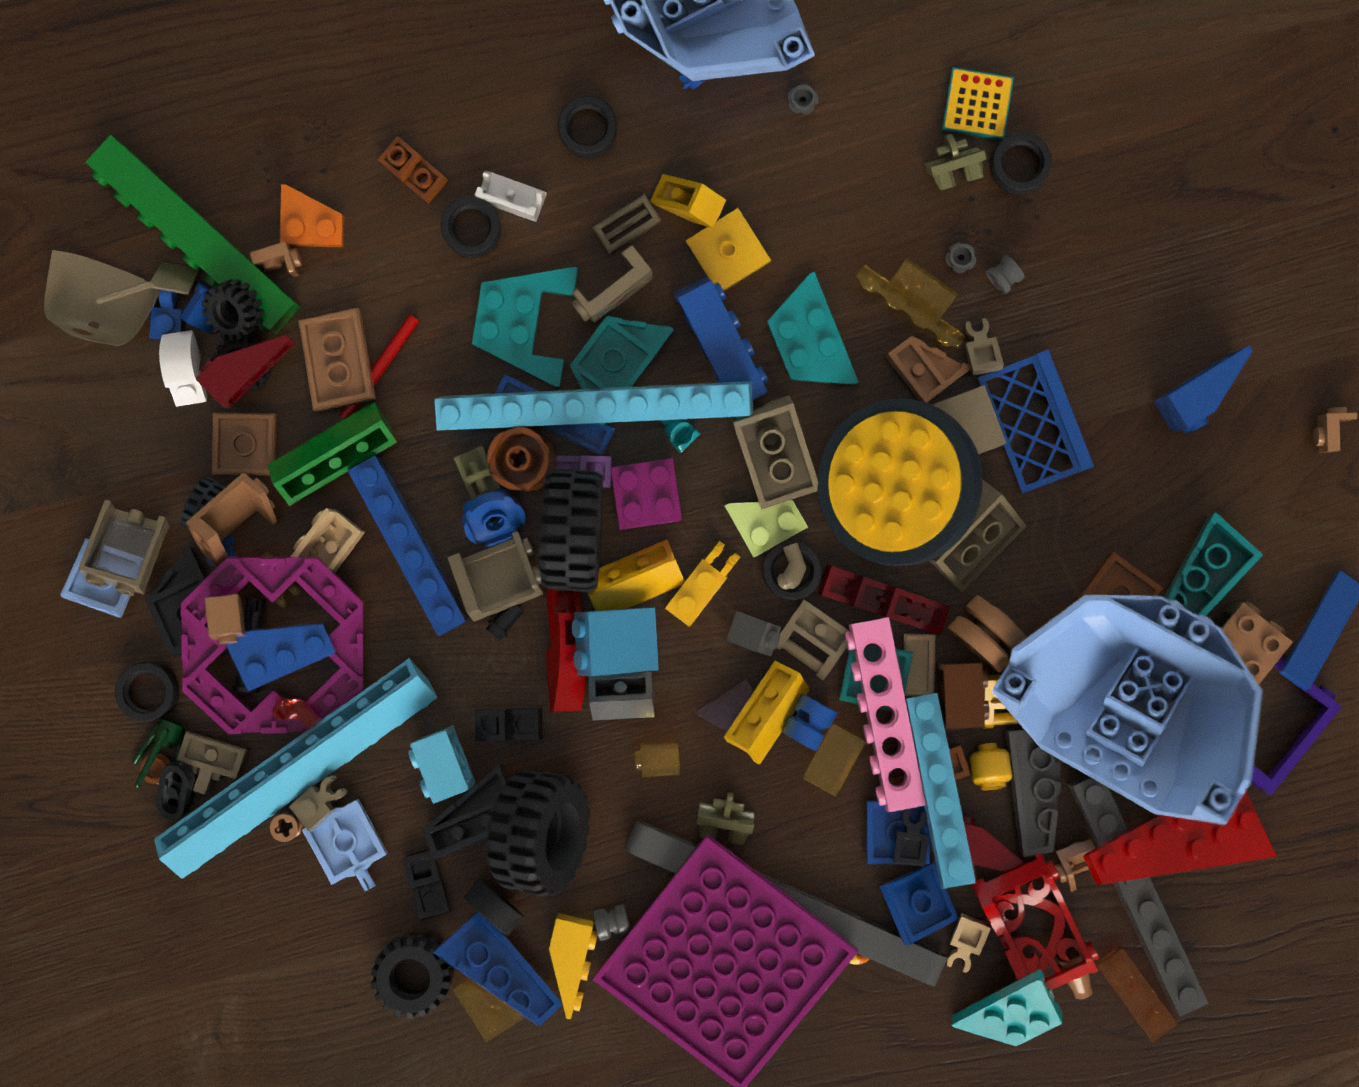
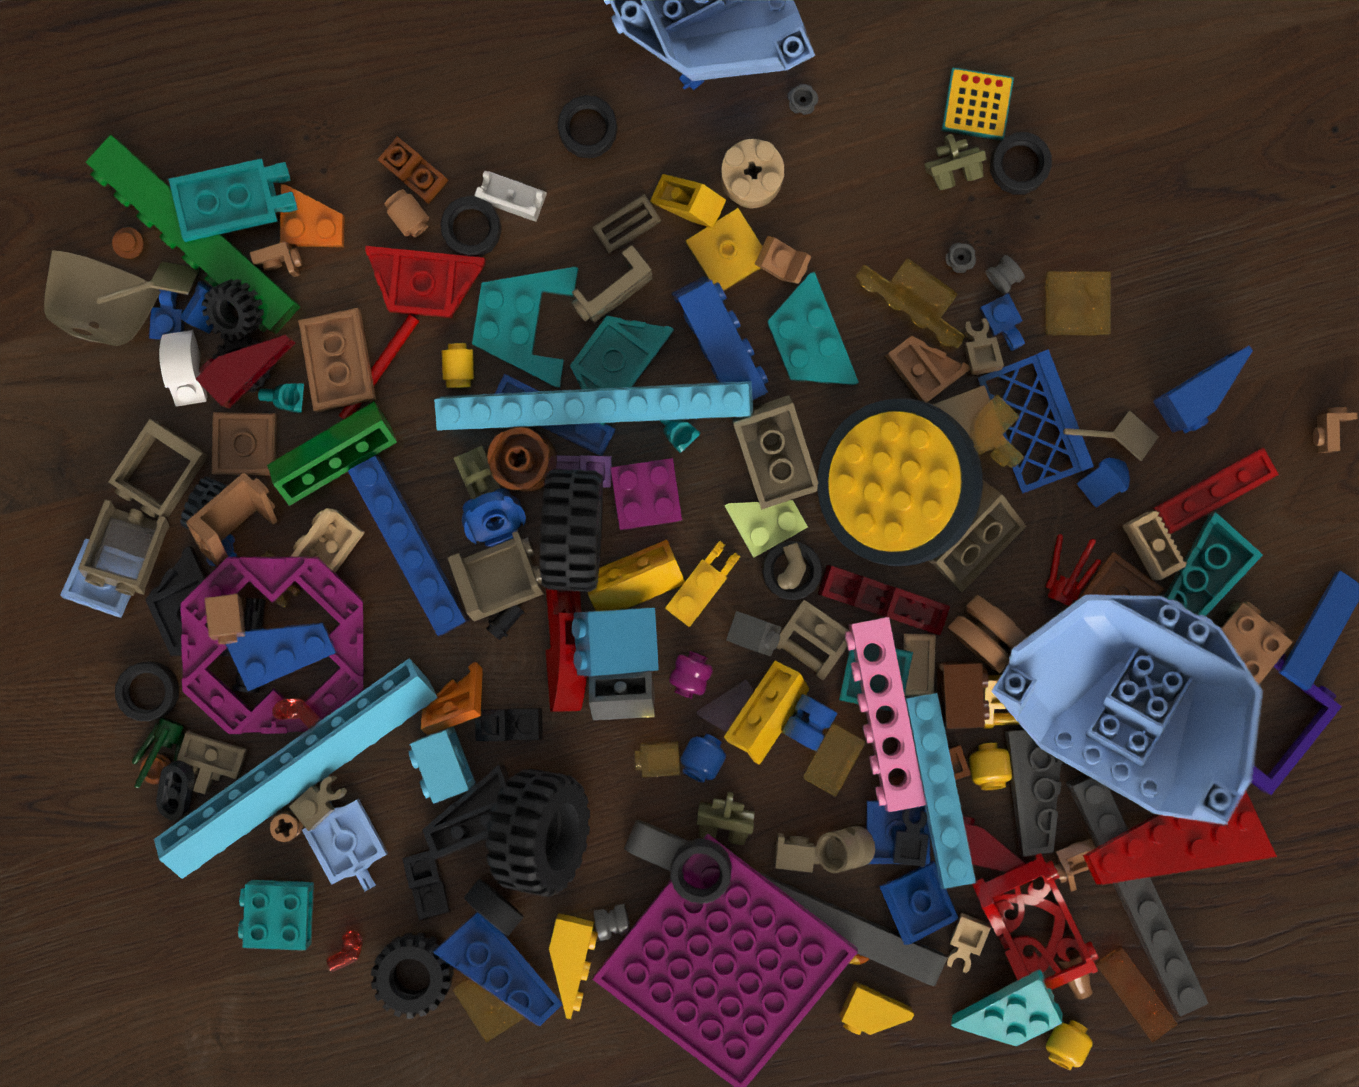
none -> dark tan window [108,419,209,518]
none -> dark orange plate [112,227,144,259]
none -> teal tile [169,159,298,242]
none -> teal brick [238,880,314,950]
none -> teal piece [258,383,304,413]
none -> clear red arm [326,930,363,972]
none -> red wing [365,246,486,318]
none -> medium nougat brick [384,189,429,237]
none -> orange wing [421,662,483,735]
none -> yellow brick [442,343,474,388]
none -> magenta piece [669,651,713,699]
none -> black tyre [670,838,732,904]
none -> blue head [680,734,726,783]
none -> tan brick [721,139,784,208]
none -> medium nougat bracket [755,236,811,284]
none -> dark tan brick [774,833,819,873]
none -> dark tan wheel [816,826,875,873]
none -> yellow slope [839,981,914,1035]
none -> clear yellow brick [970,395,1025,468]
none -> blue plate [979,293,1025,352]
none -> red plant [1045,534,1101,606]
none -> yellow head [1045,1020,1093,1070]
none -> clear yellow plate [1046,272,1111,335]
none -> dark tan piece [1063,411,1159,461]
none -> blue tile [1077,458,1130,508]
none -> tan brick [1122,511,1187,580]
none -> red tile [1153,447,1279,534]

